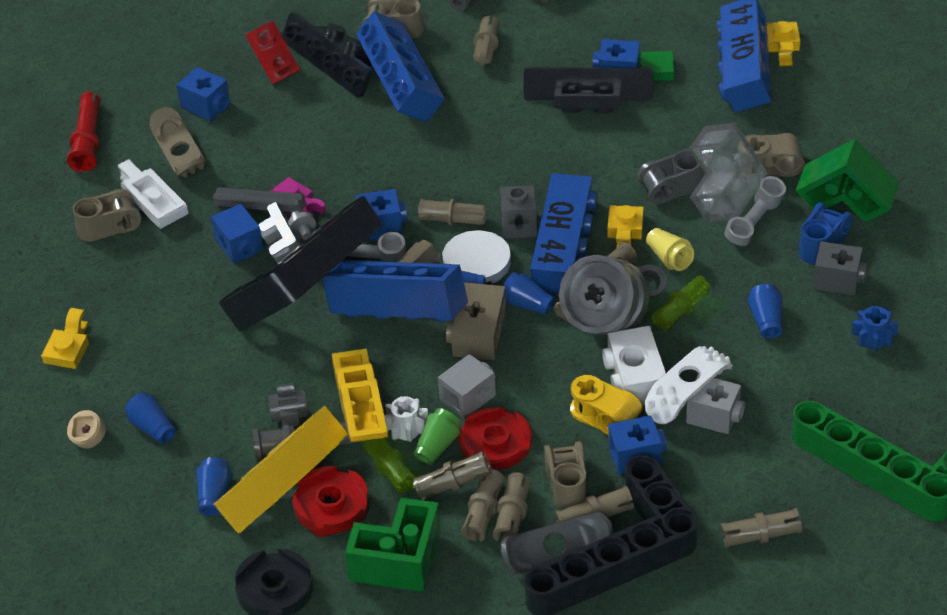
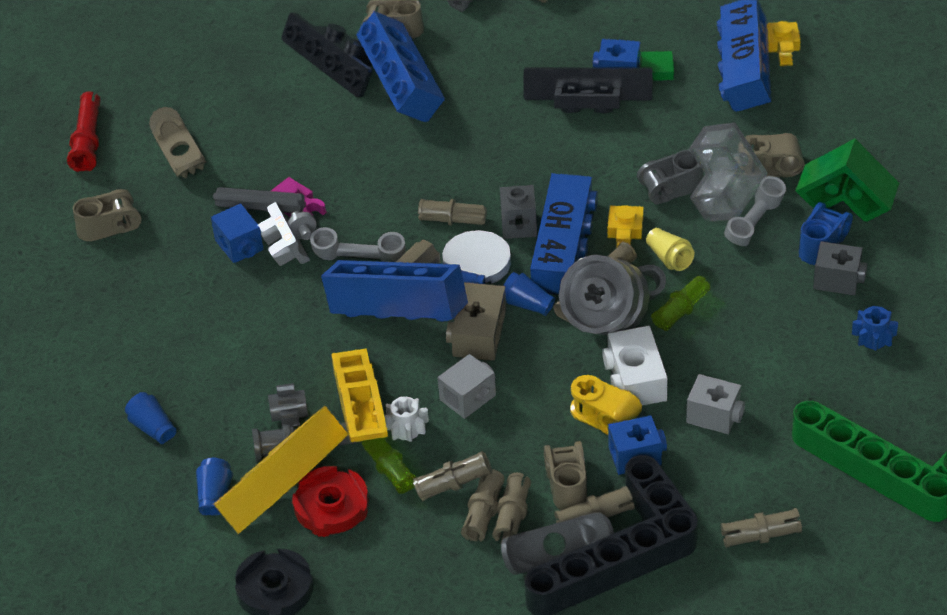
yellow plate [41,308,89,369] -> none
tan tile [67,410,106,448] -> none
white hinge [118,159,188,229] -> none
blue brick [177,67,230,121] -> none
black beam [218,196,383,332] -> none
red hips [245,20,301,85] -> none
green brick [345,498,441,592] -> none
blue brick [355,189,407,241] -> none
bright green cone [413,408,462,465] -> none
red tile [458,407,532,470] -> none
dark tan axle [473,16,500,67] -> none
white piece [645,346,734,424] -> none
blue cone [747,284,782,338] -> none

